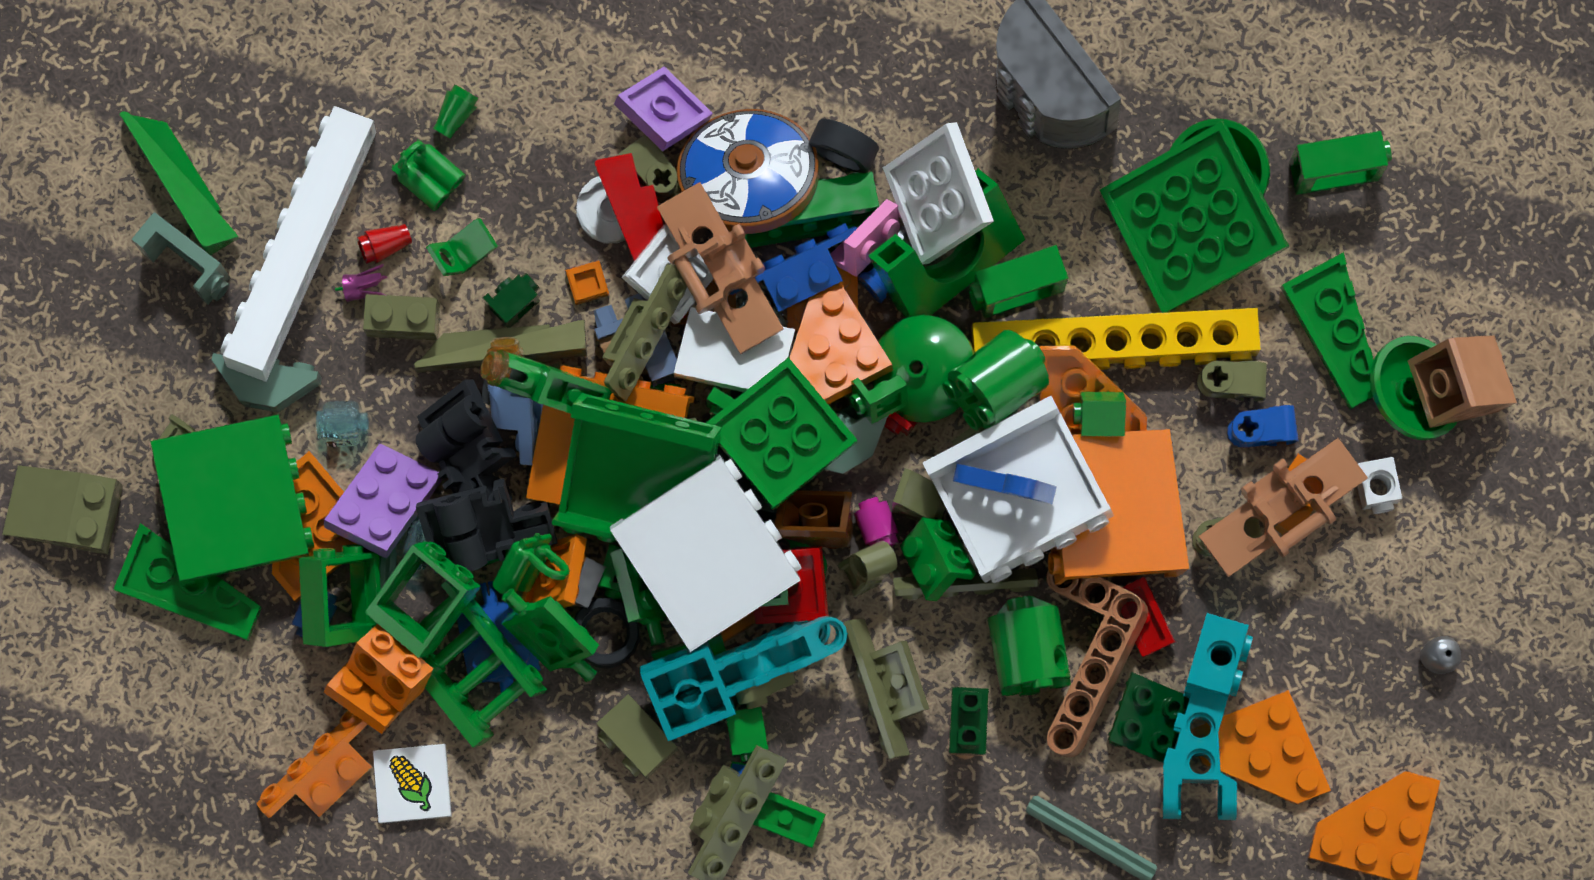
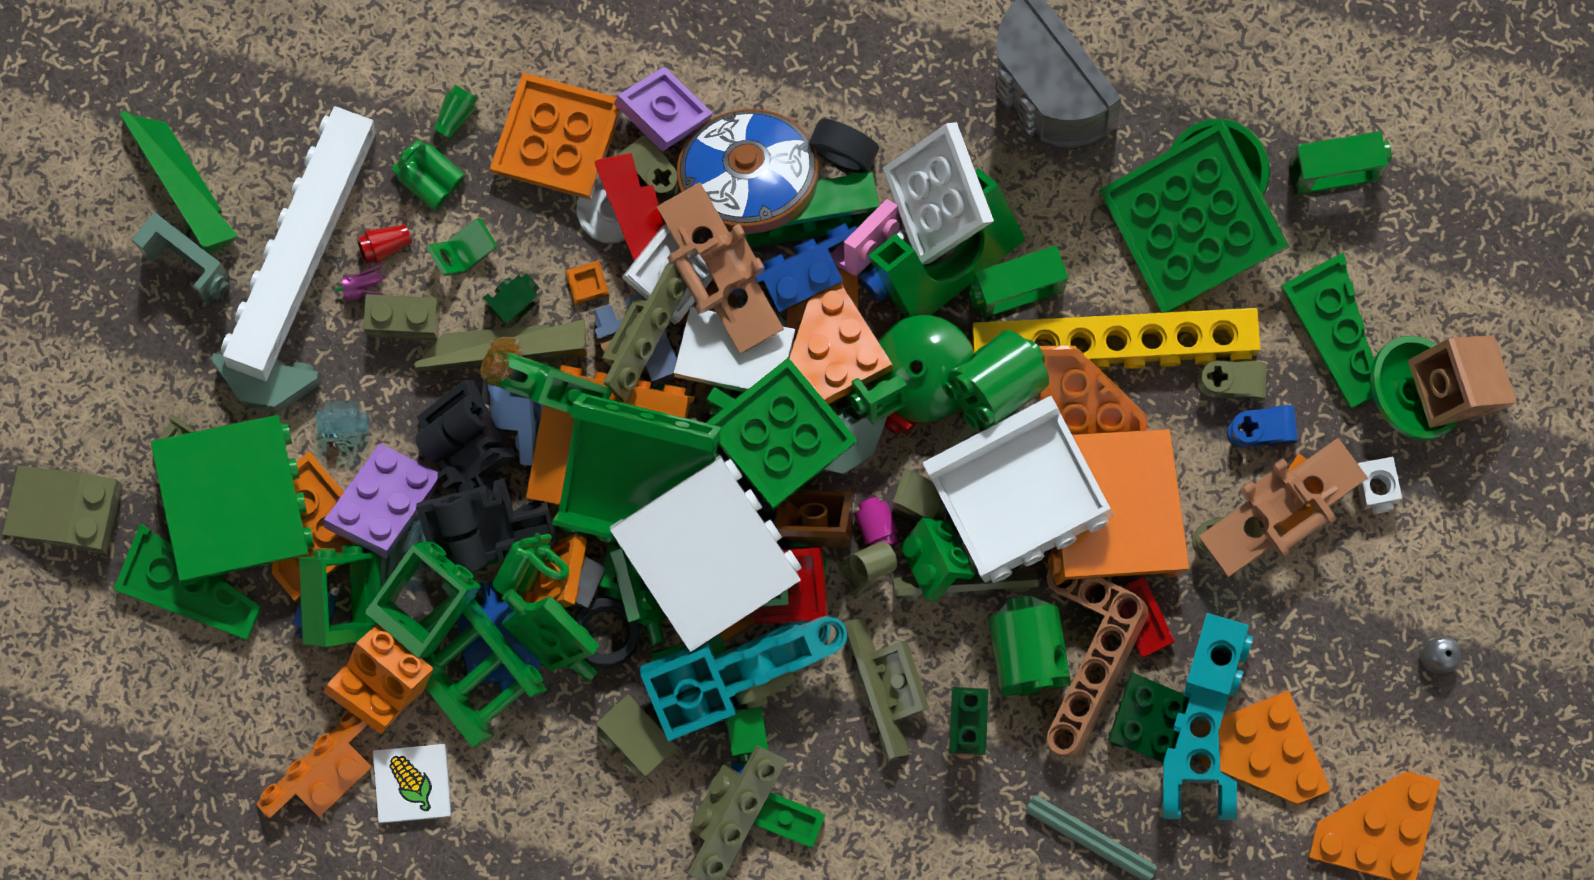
blue beam [953,464,1057,504] -> none
green brick [1073,392,1126,436] -> none
none -> orange plate [490,72,621,200]

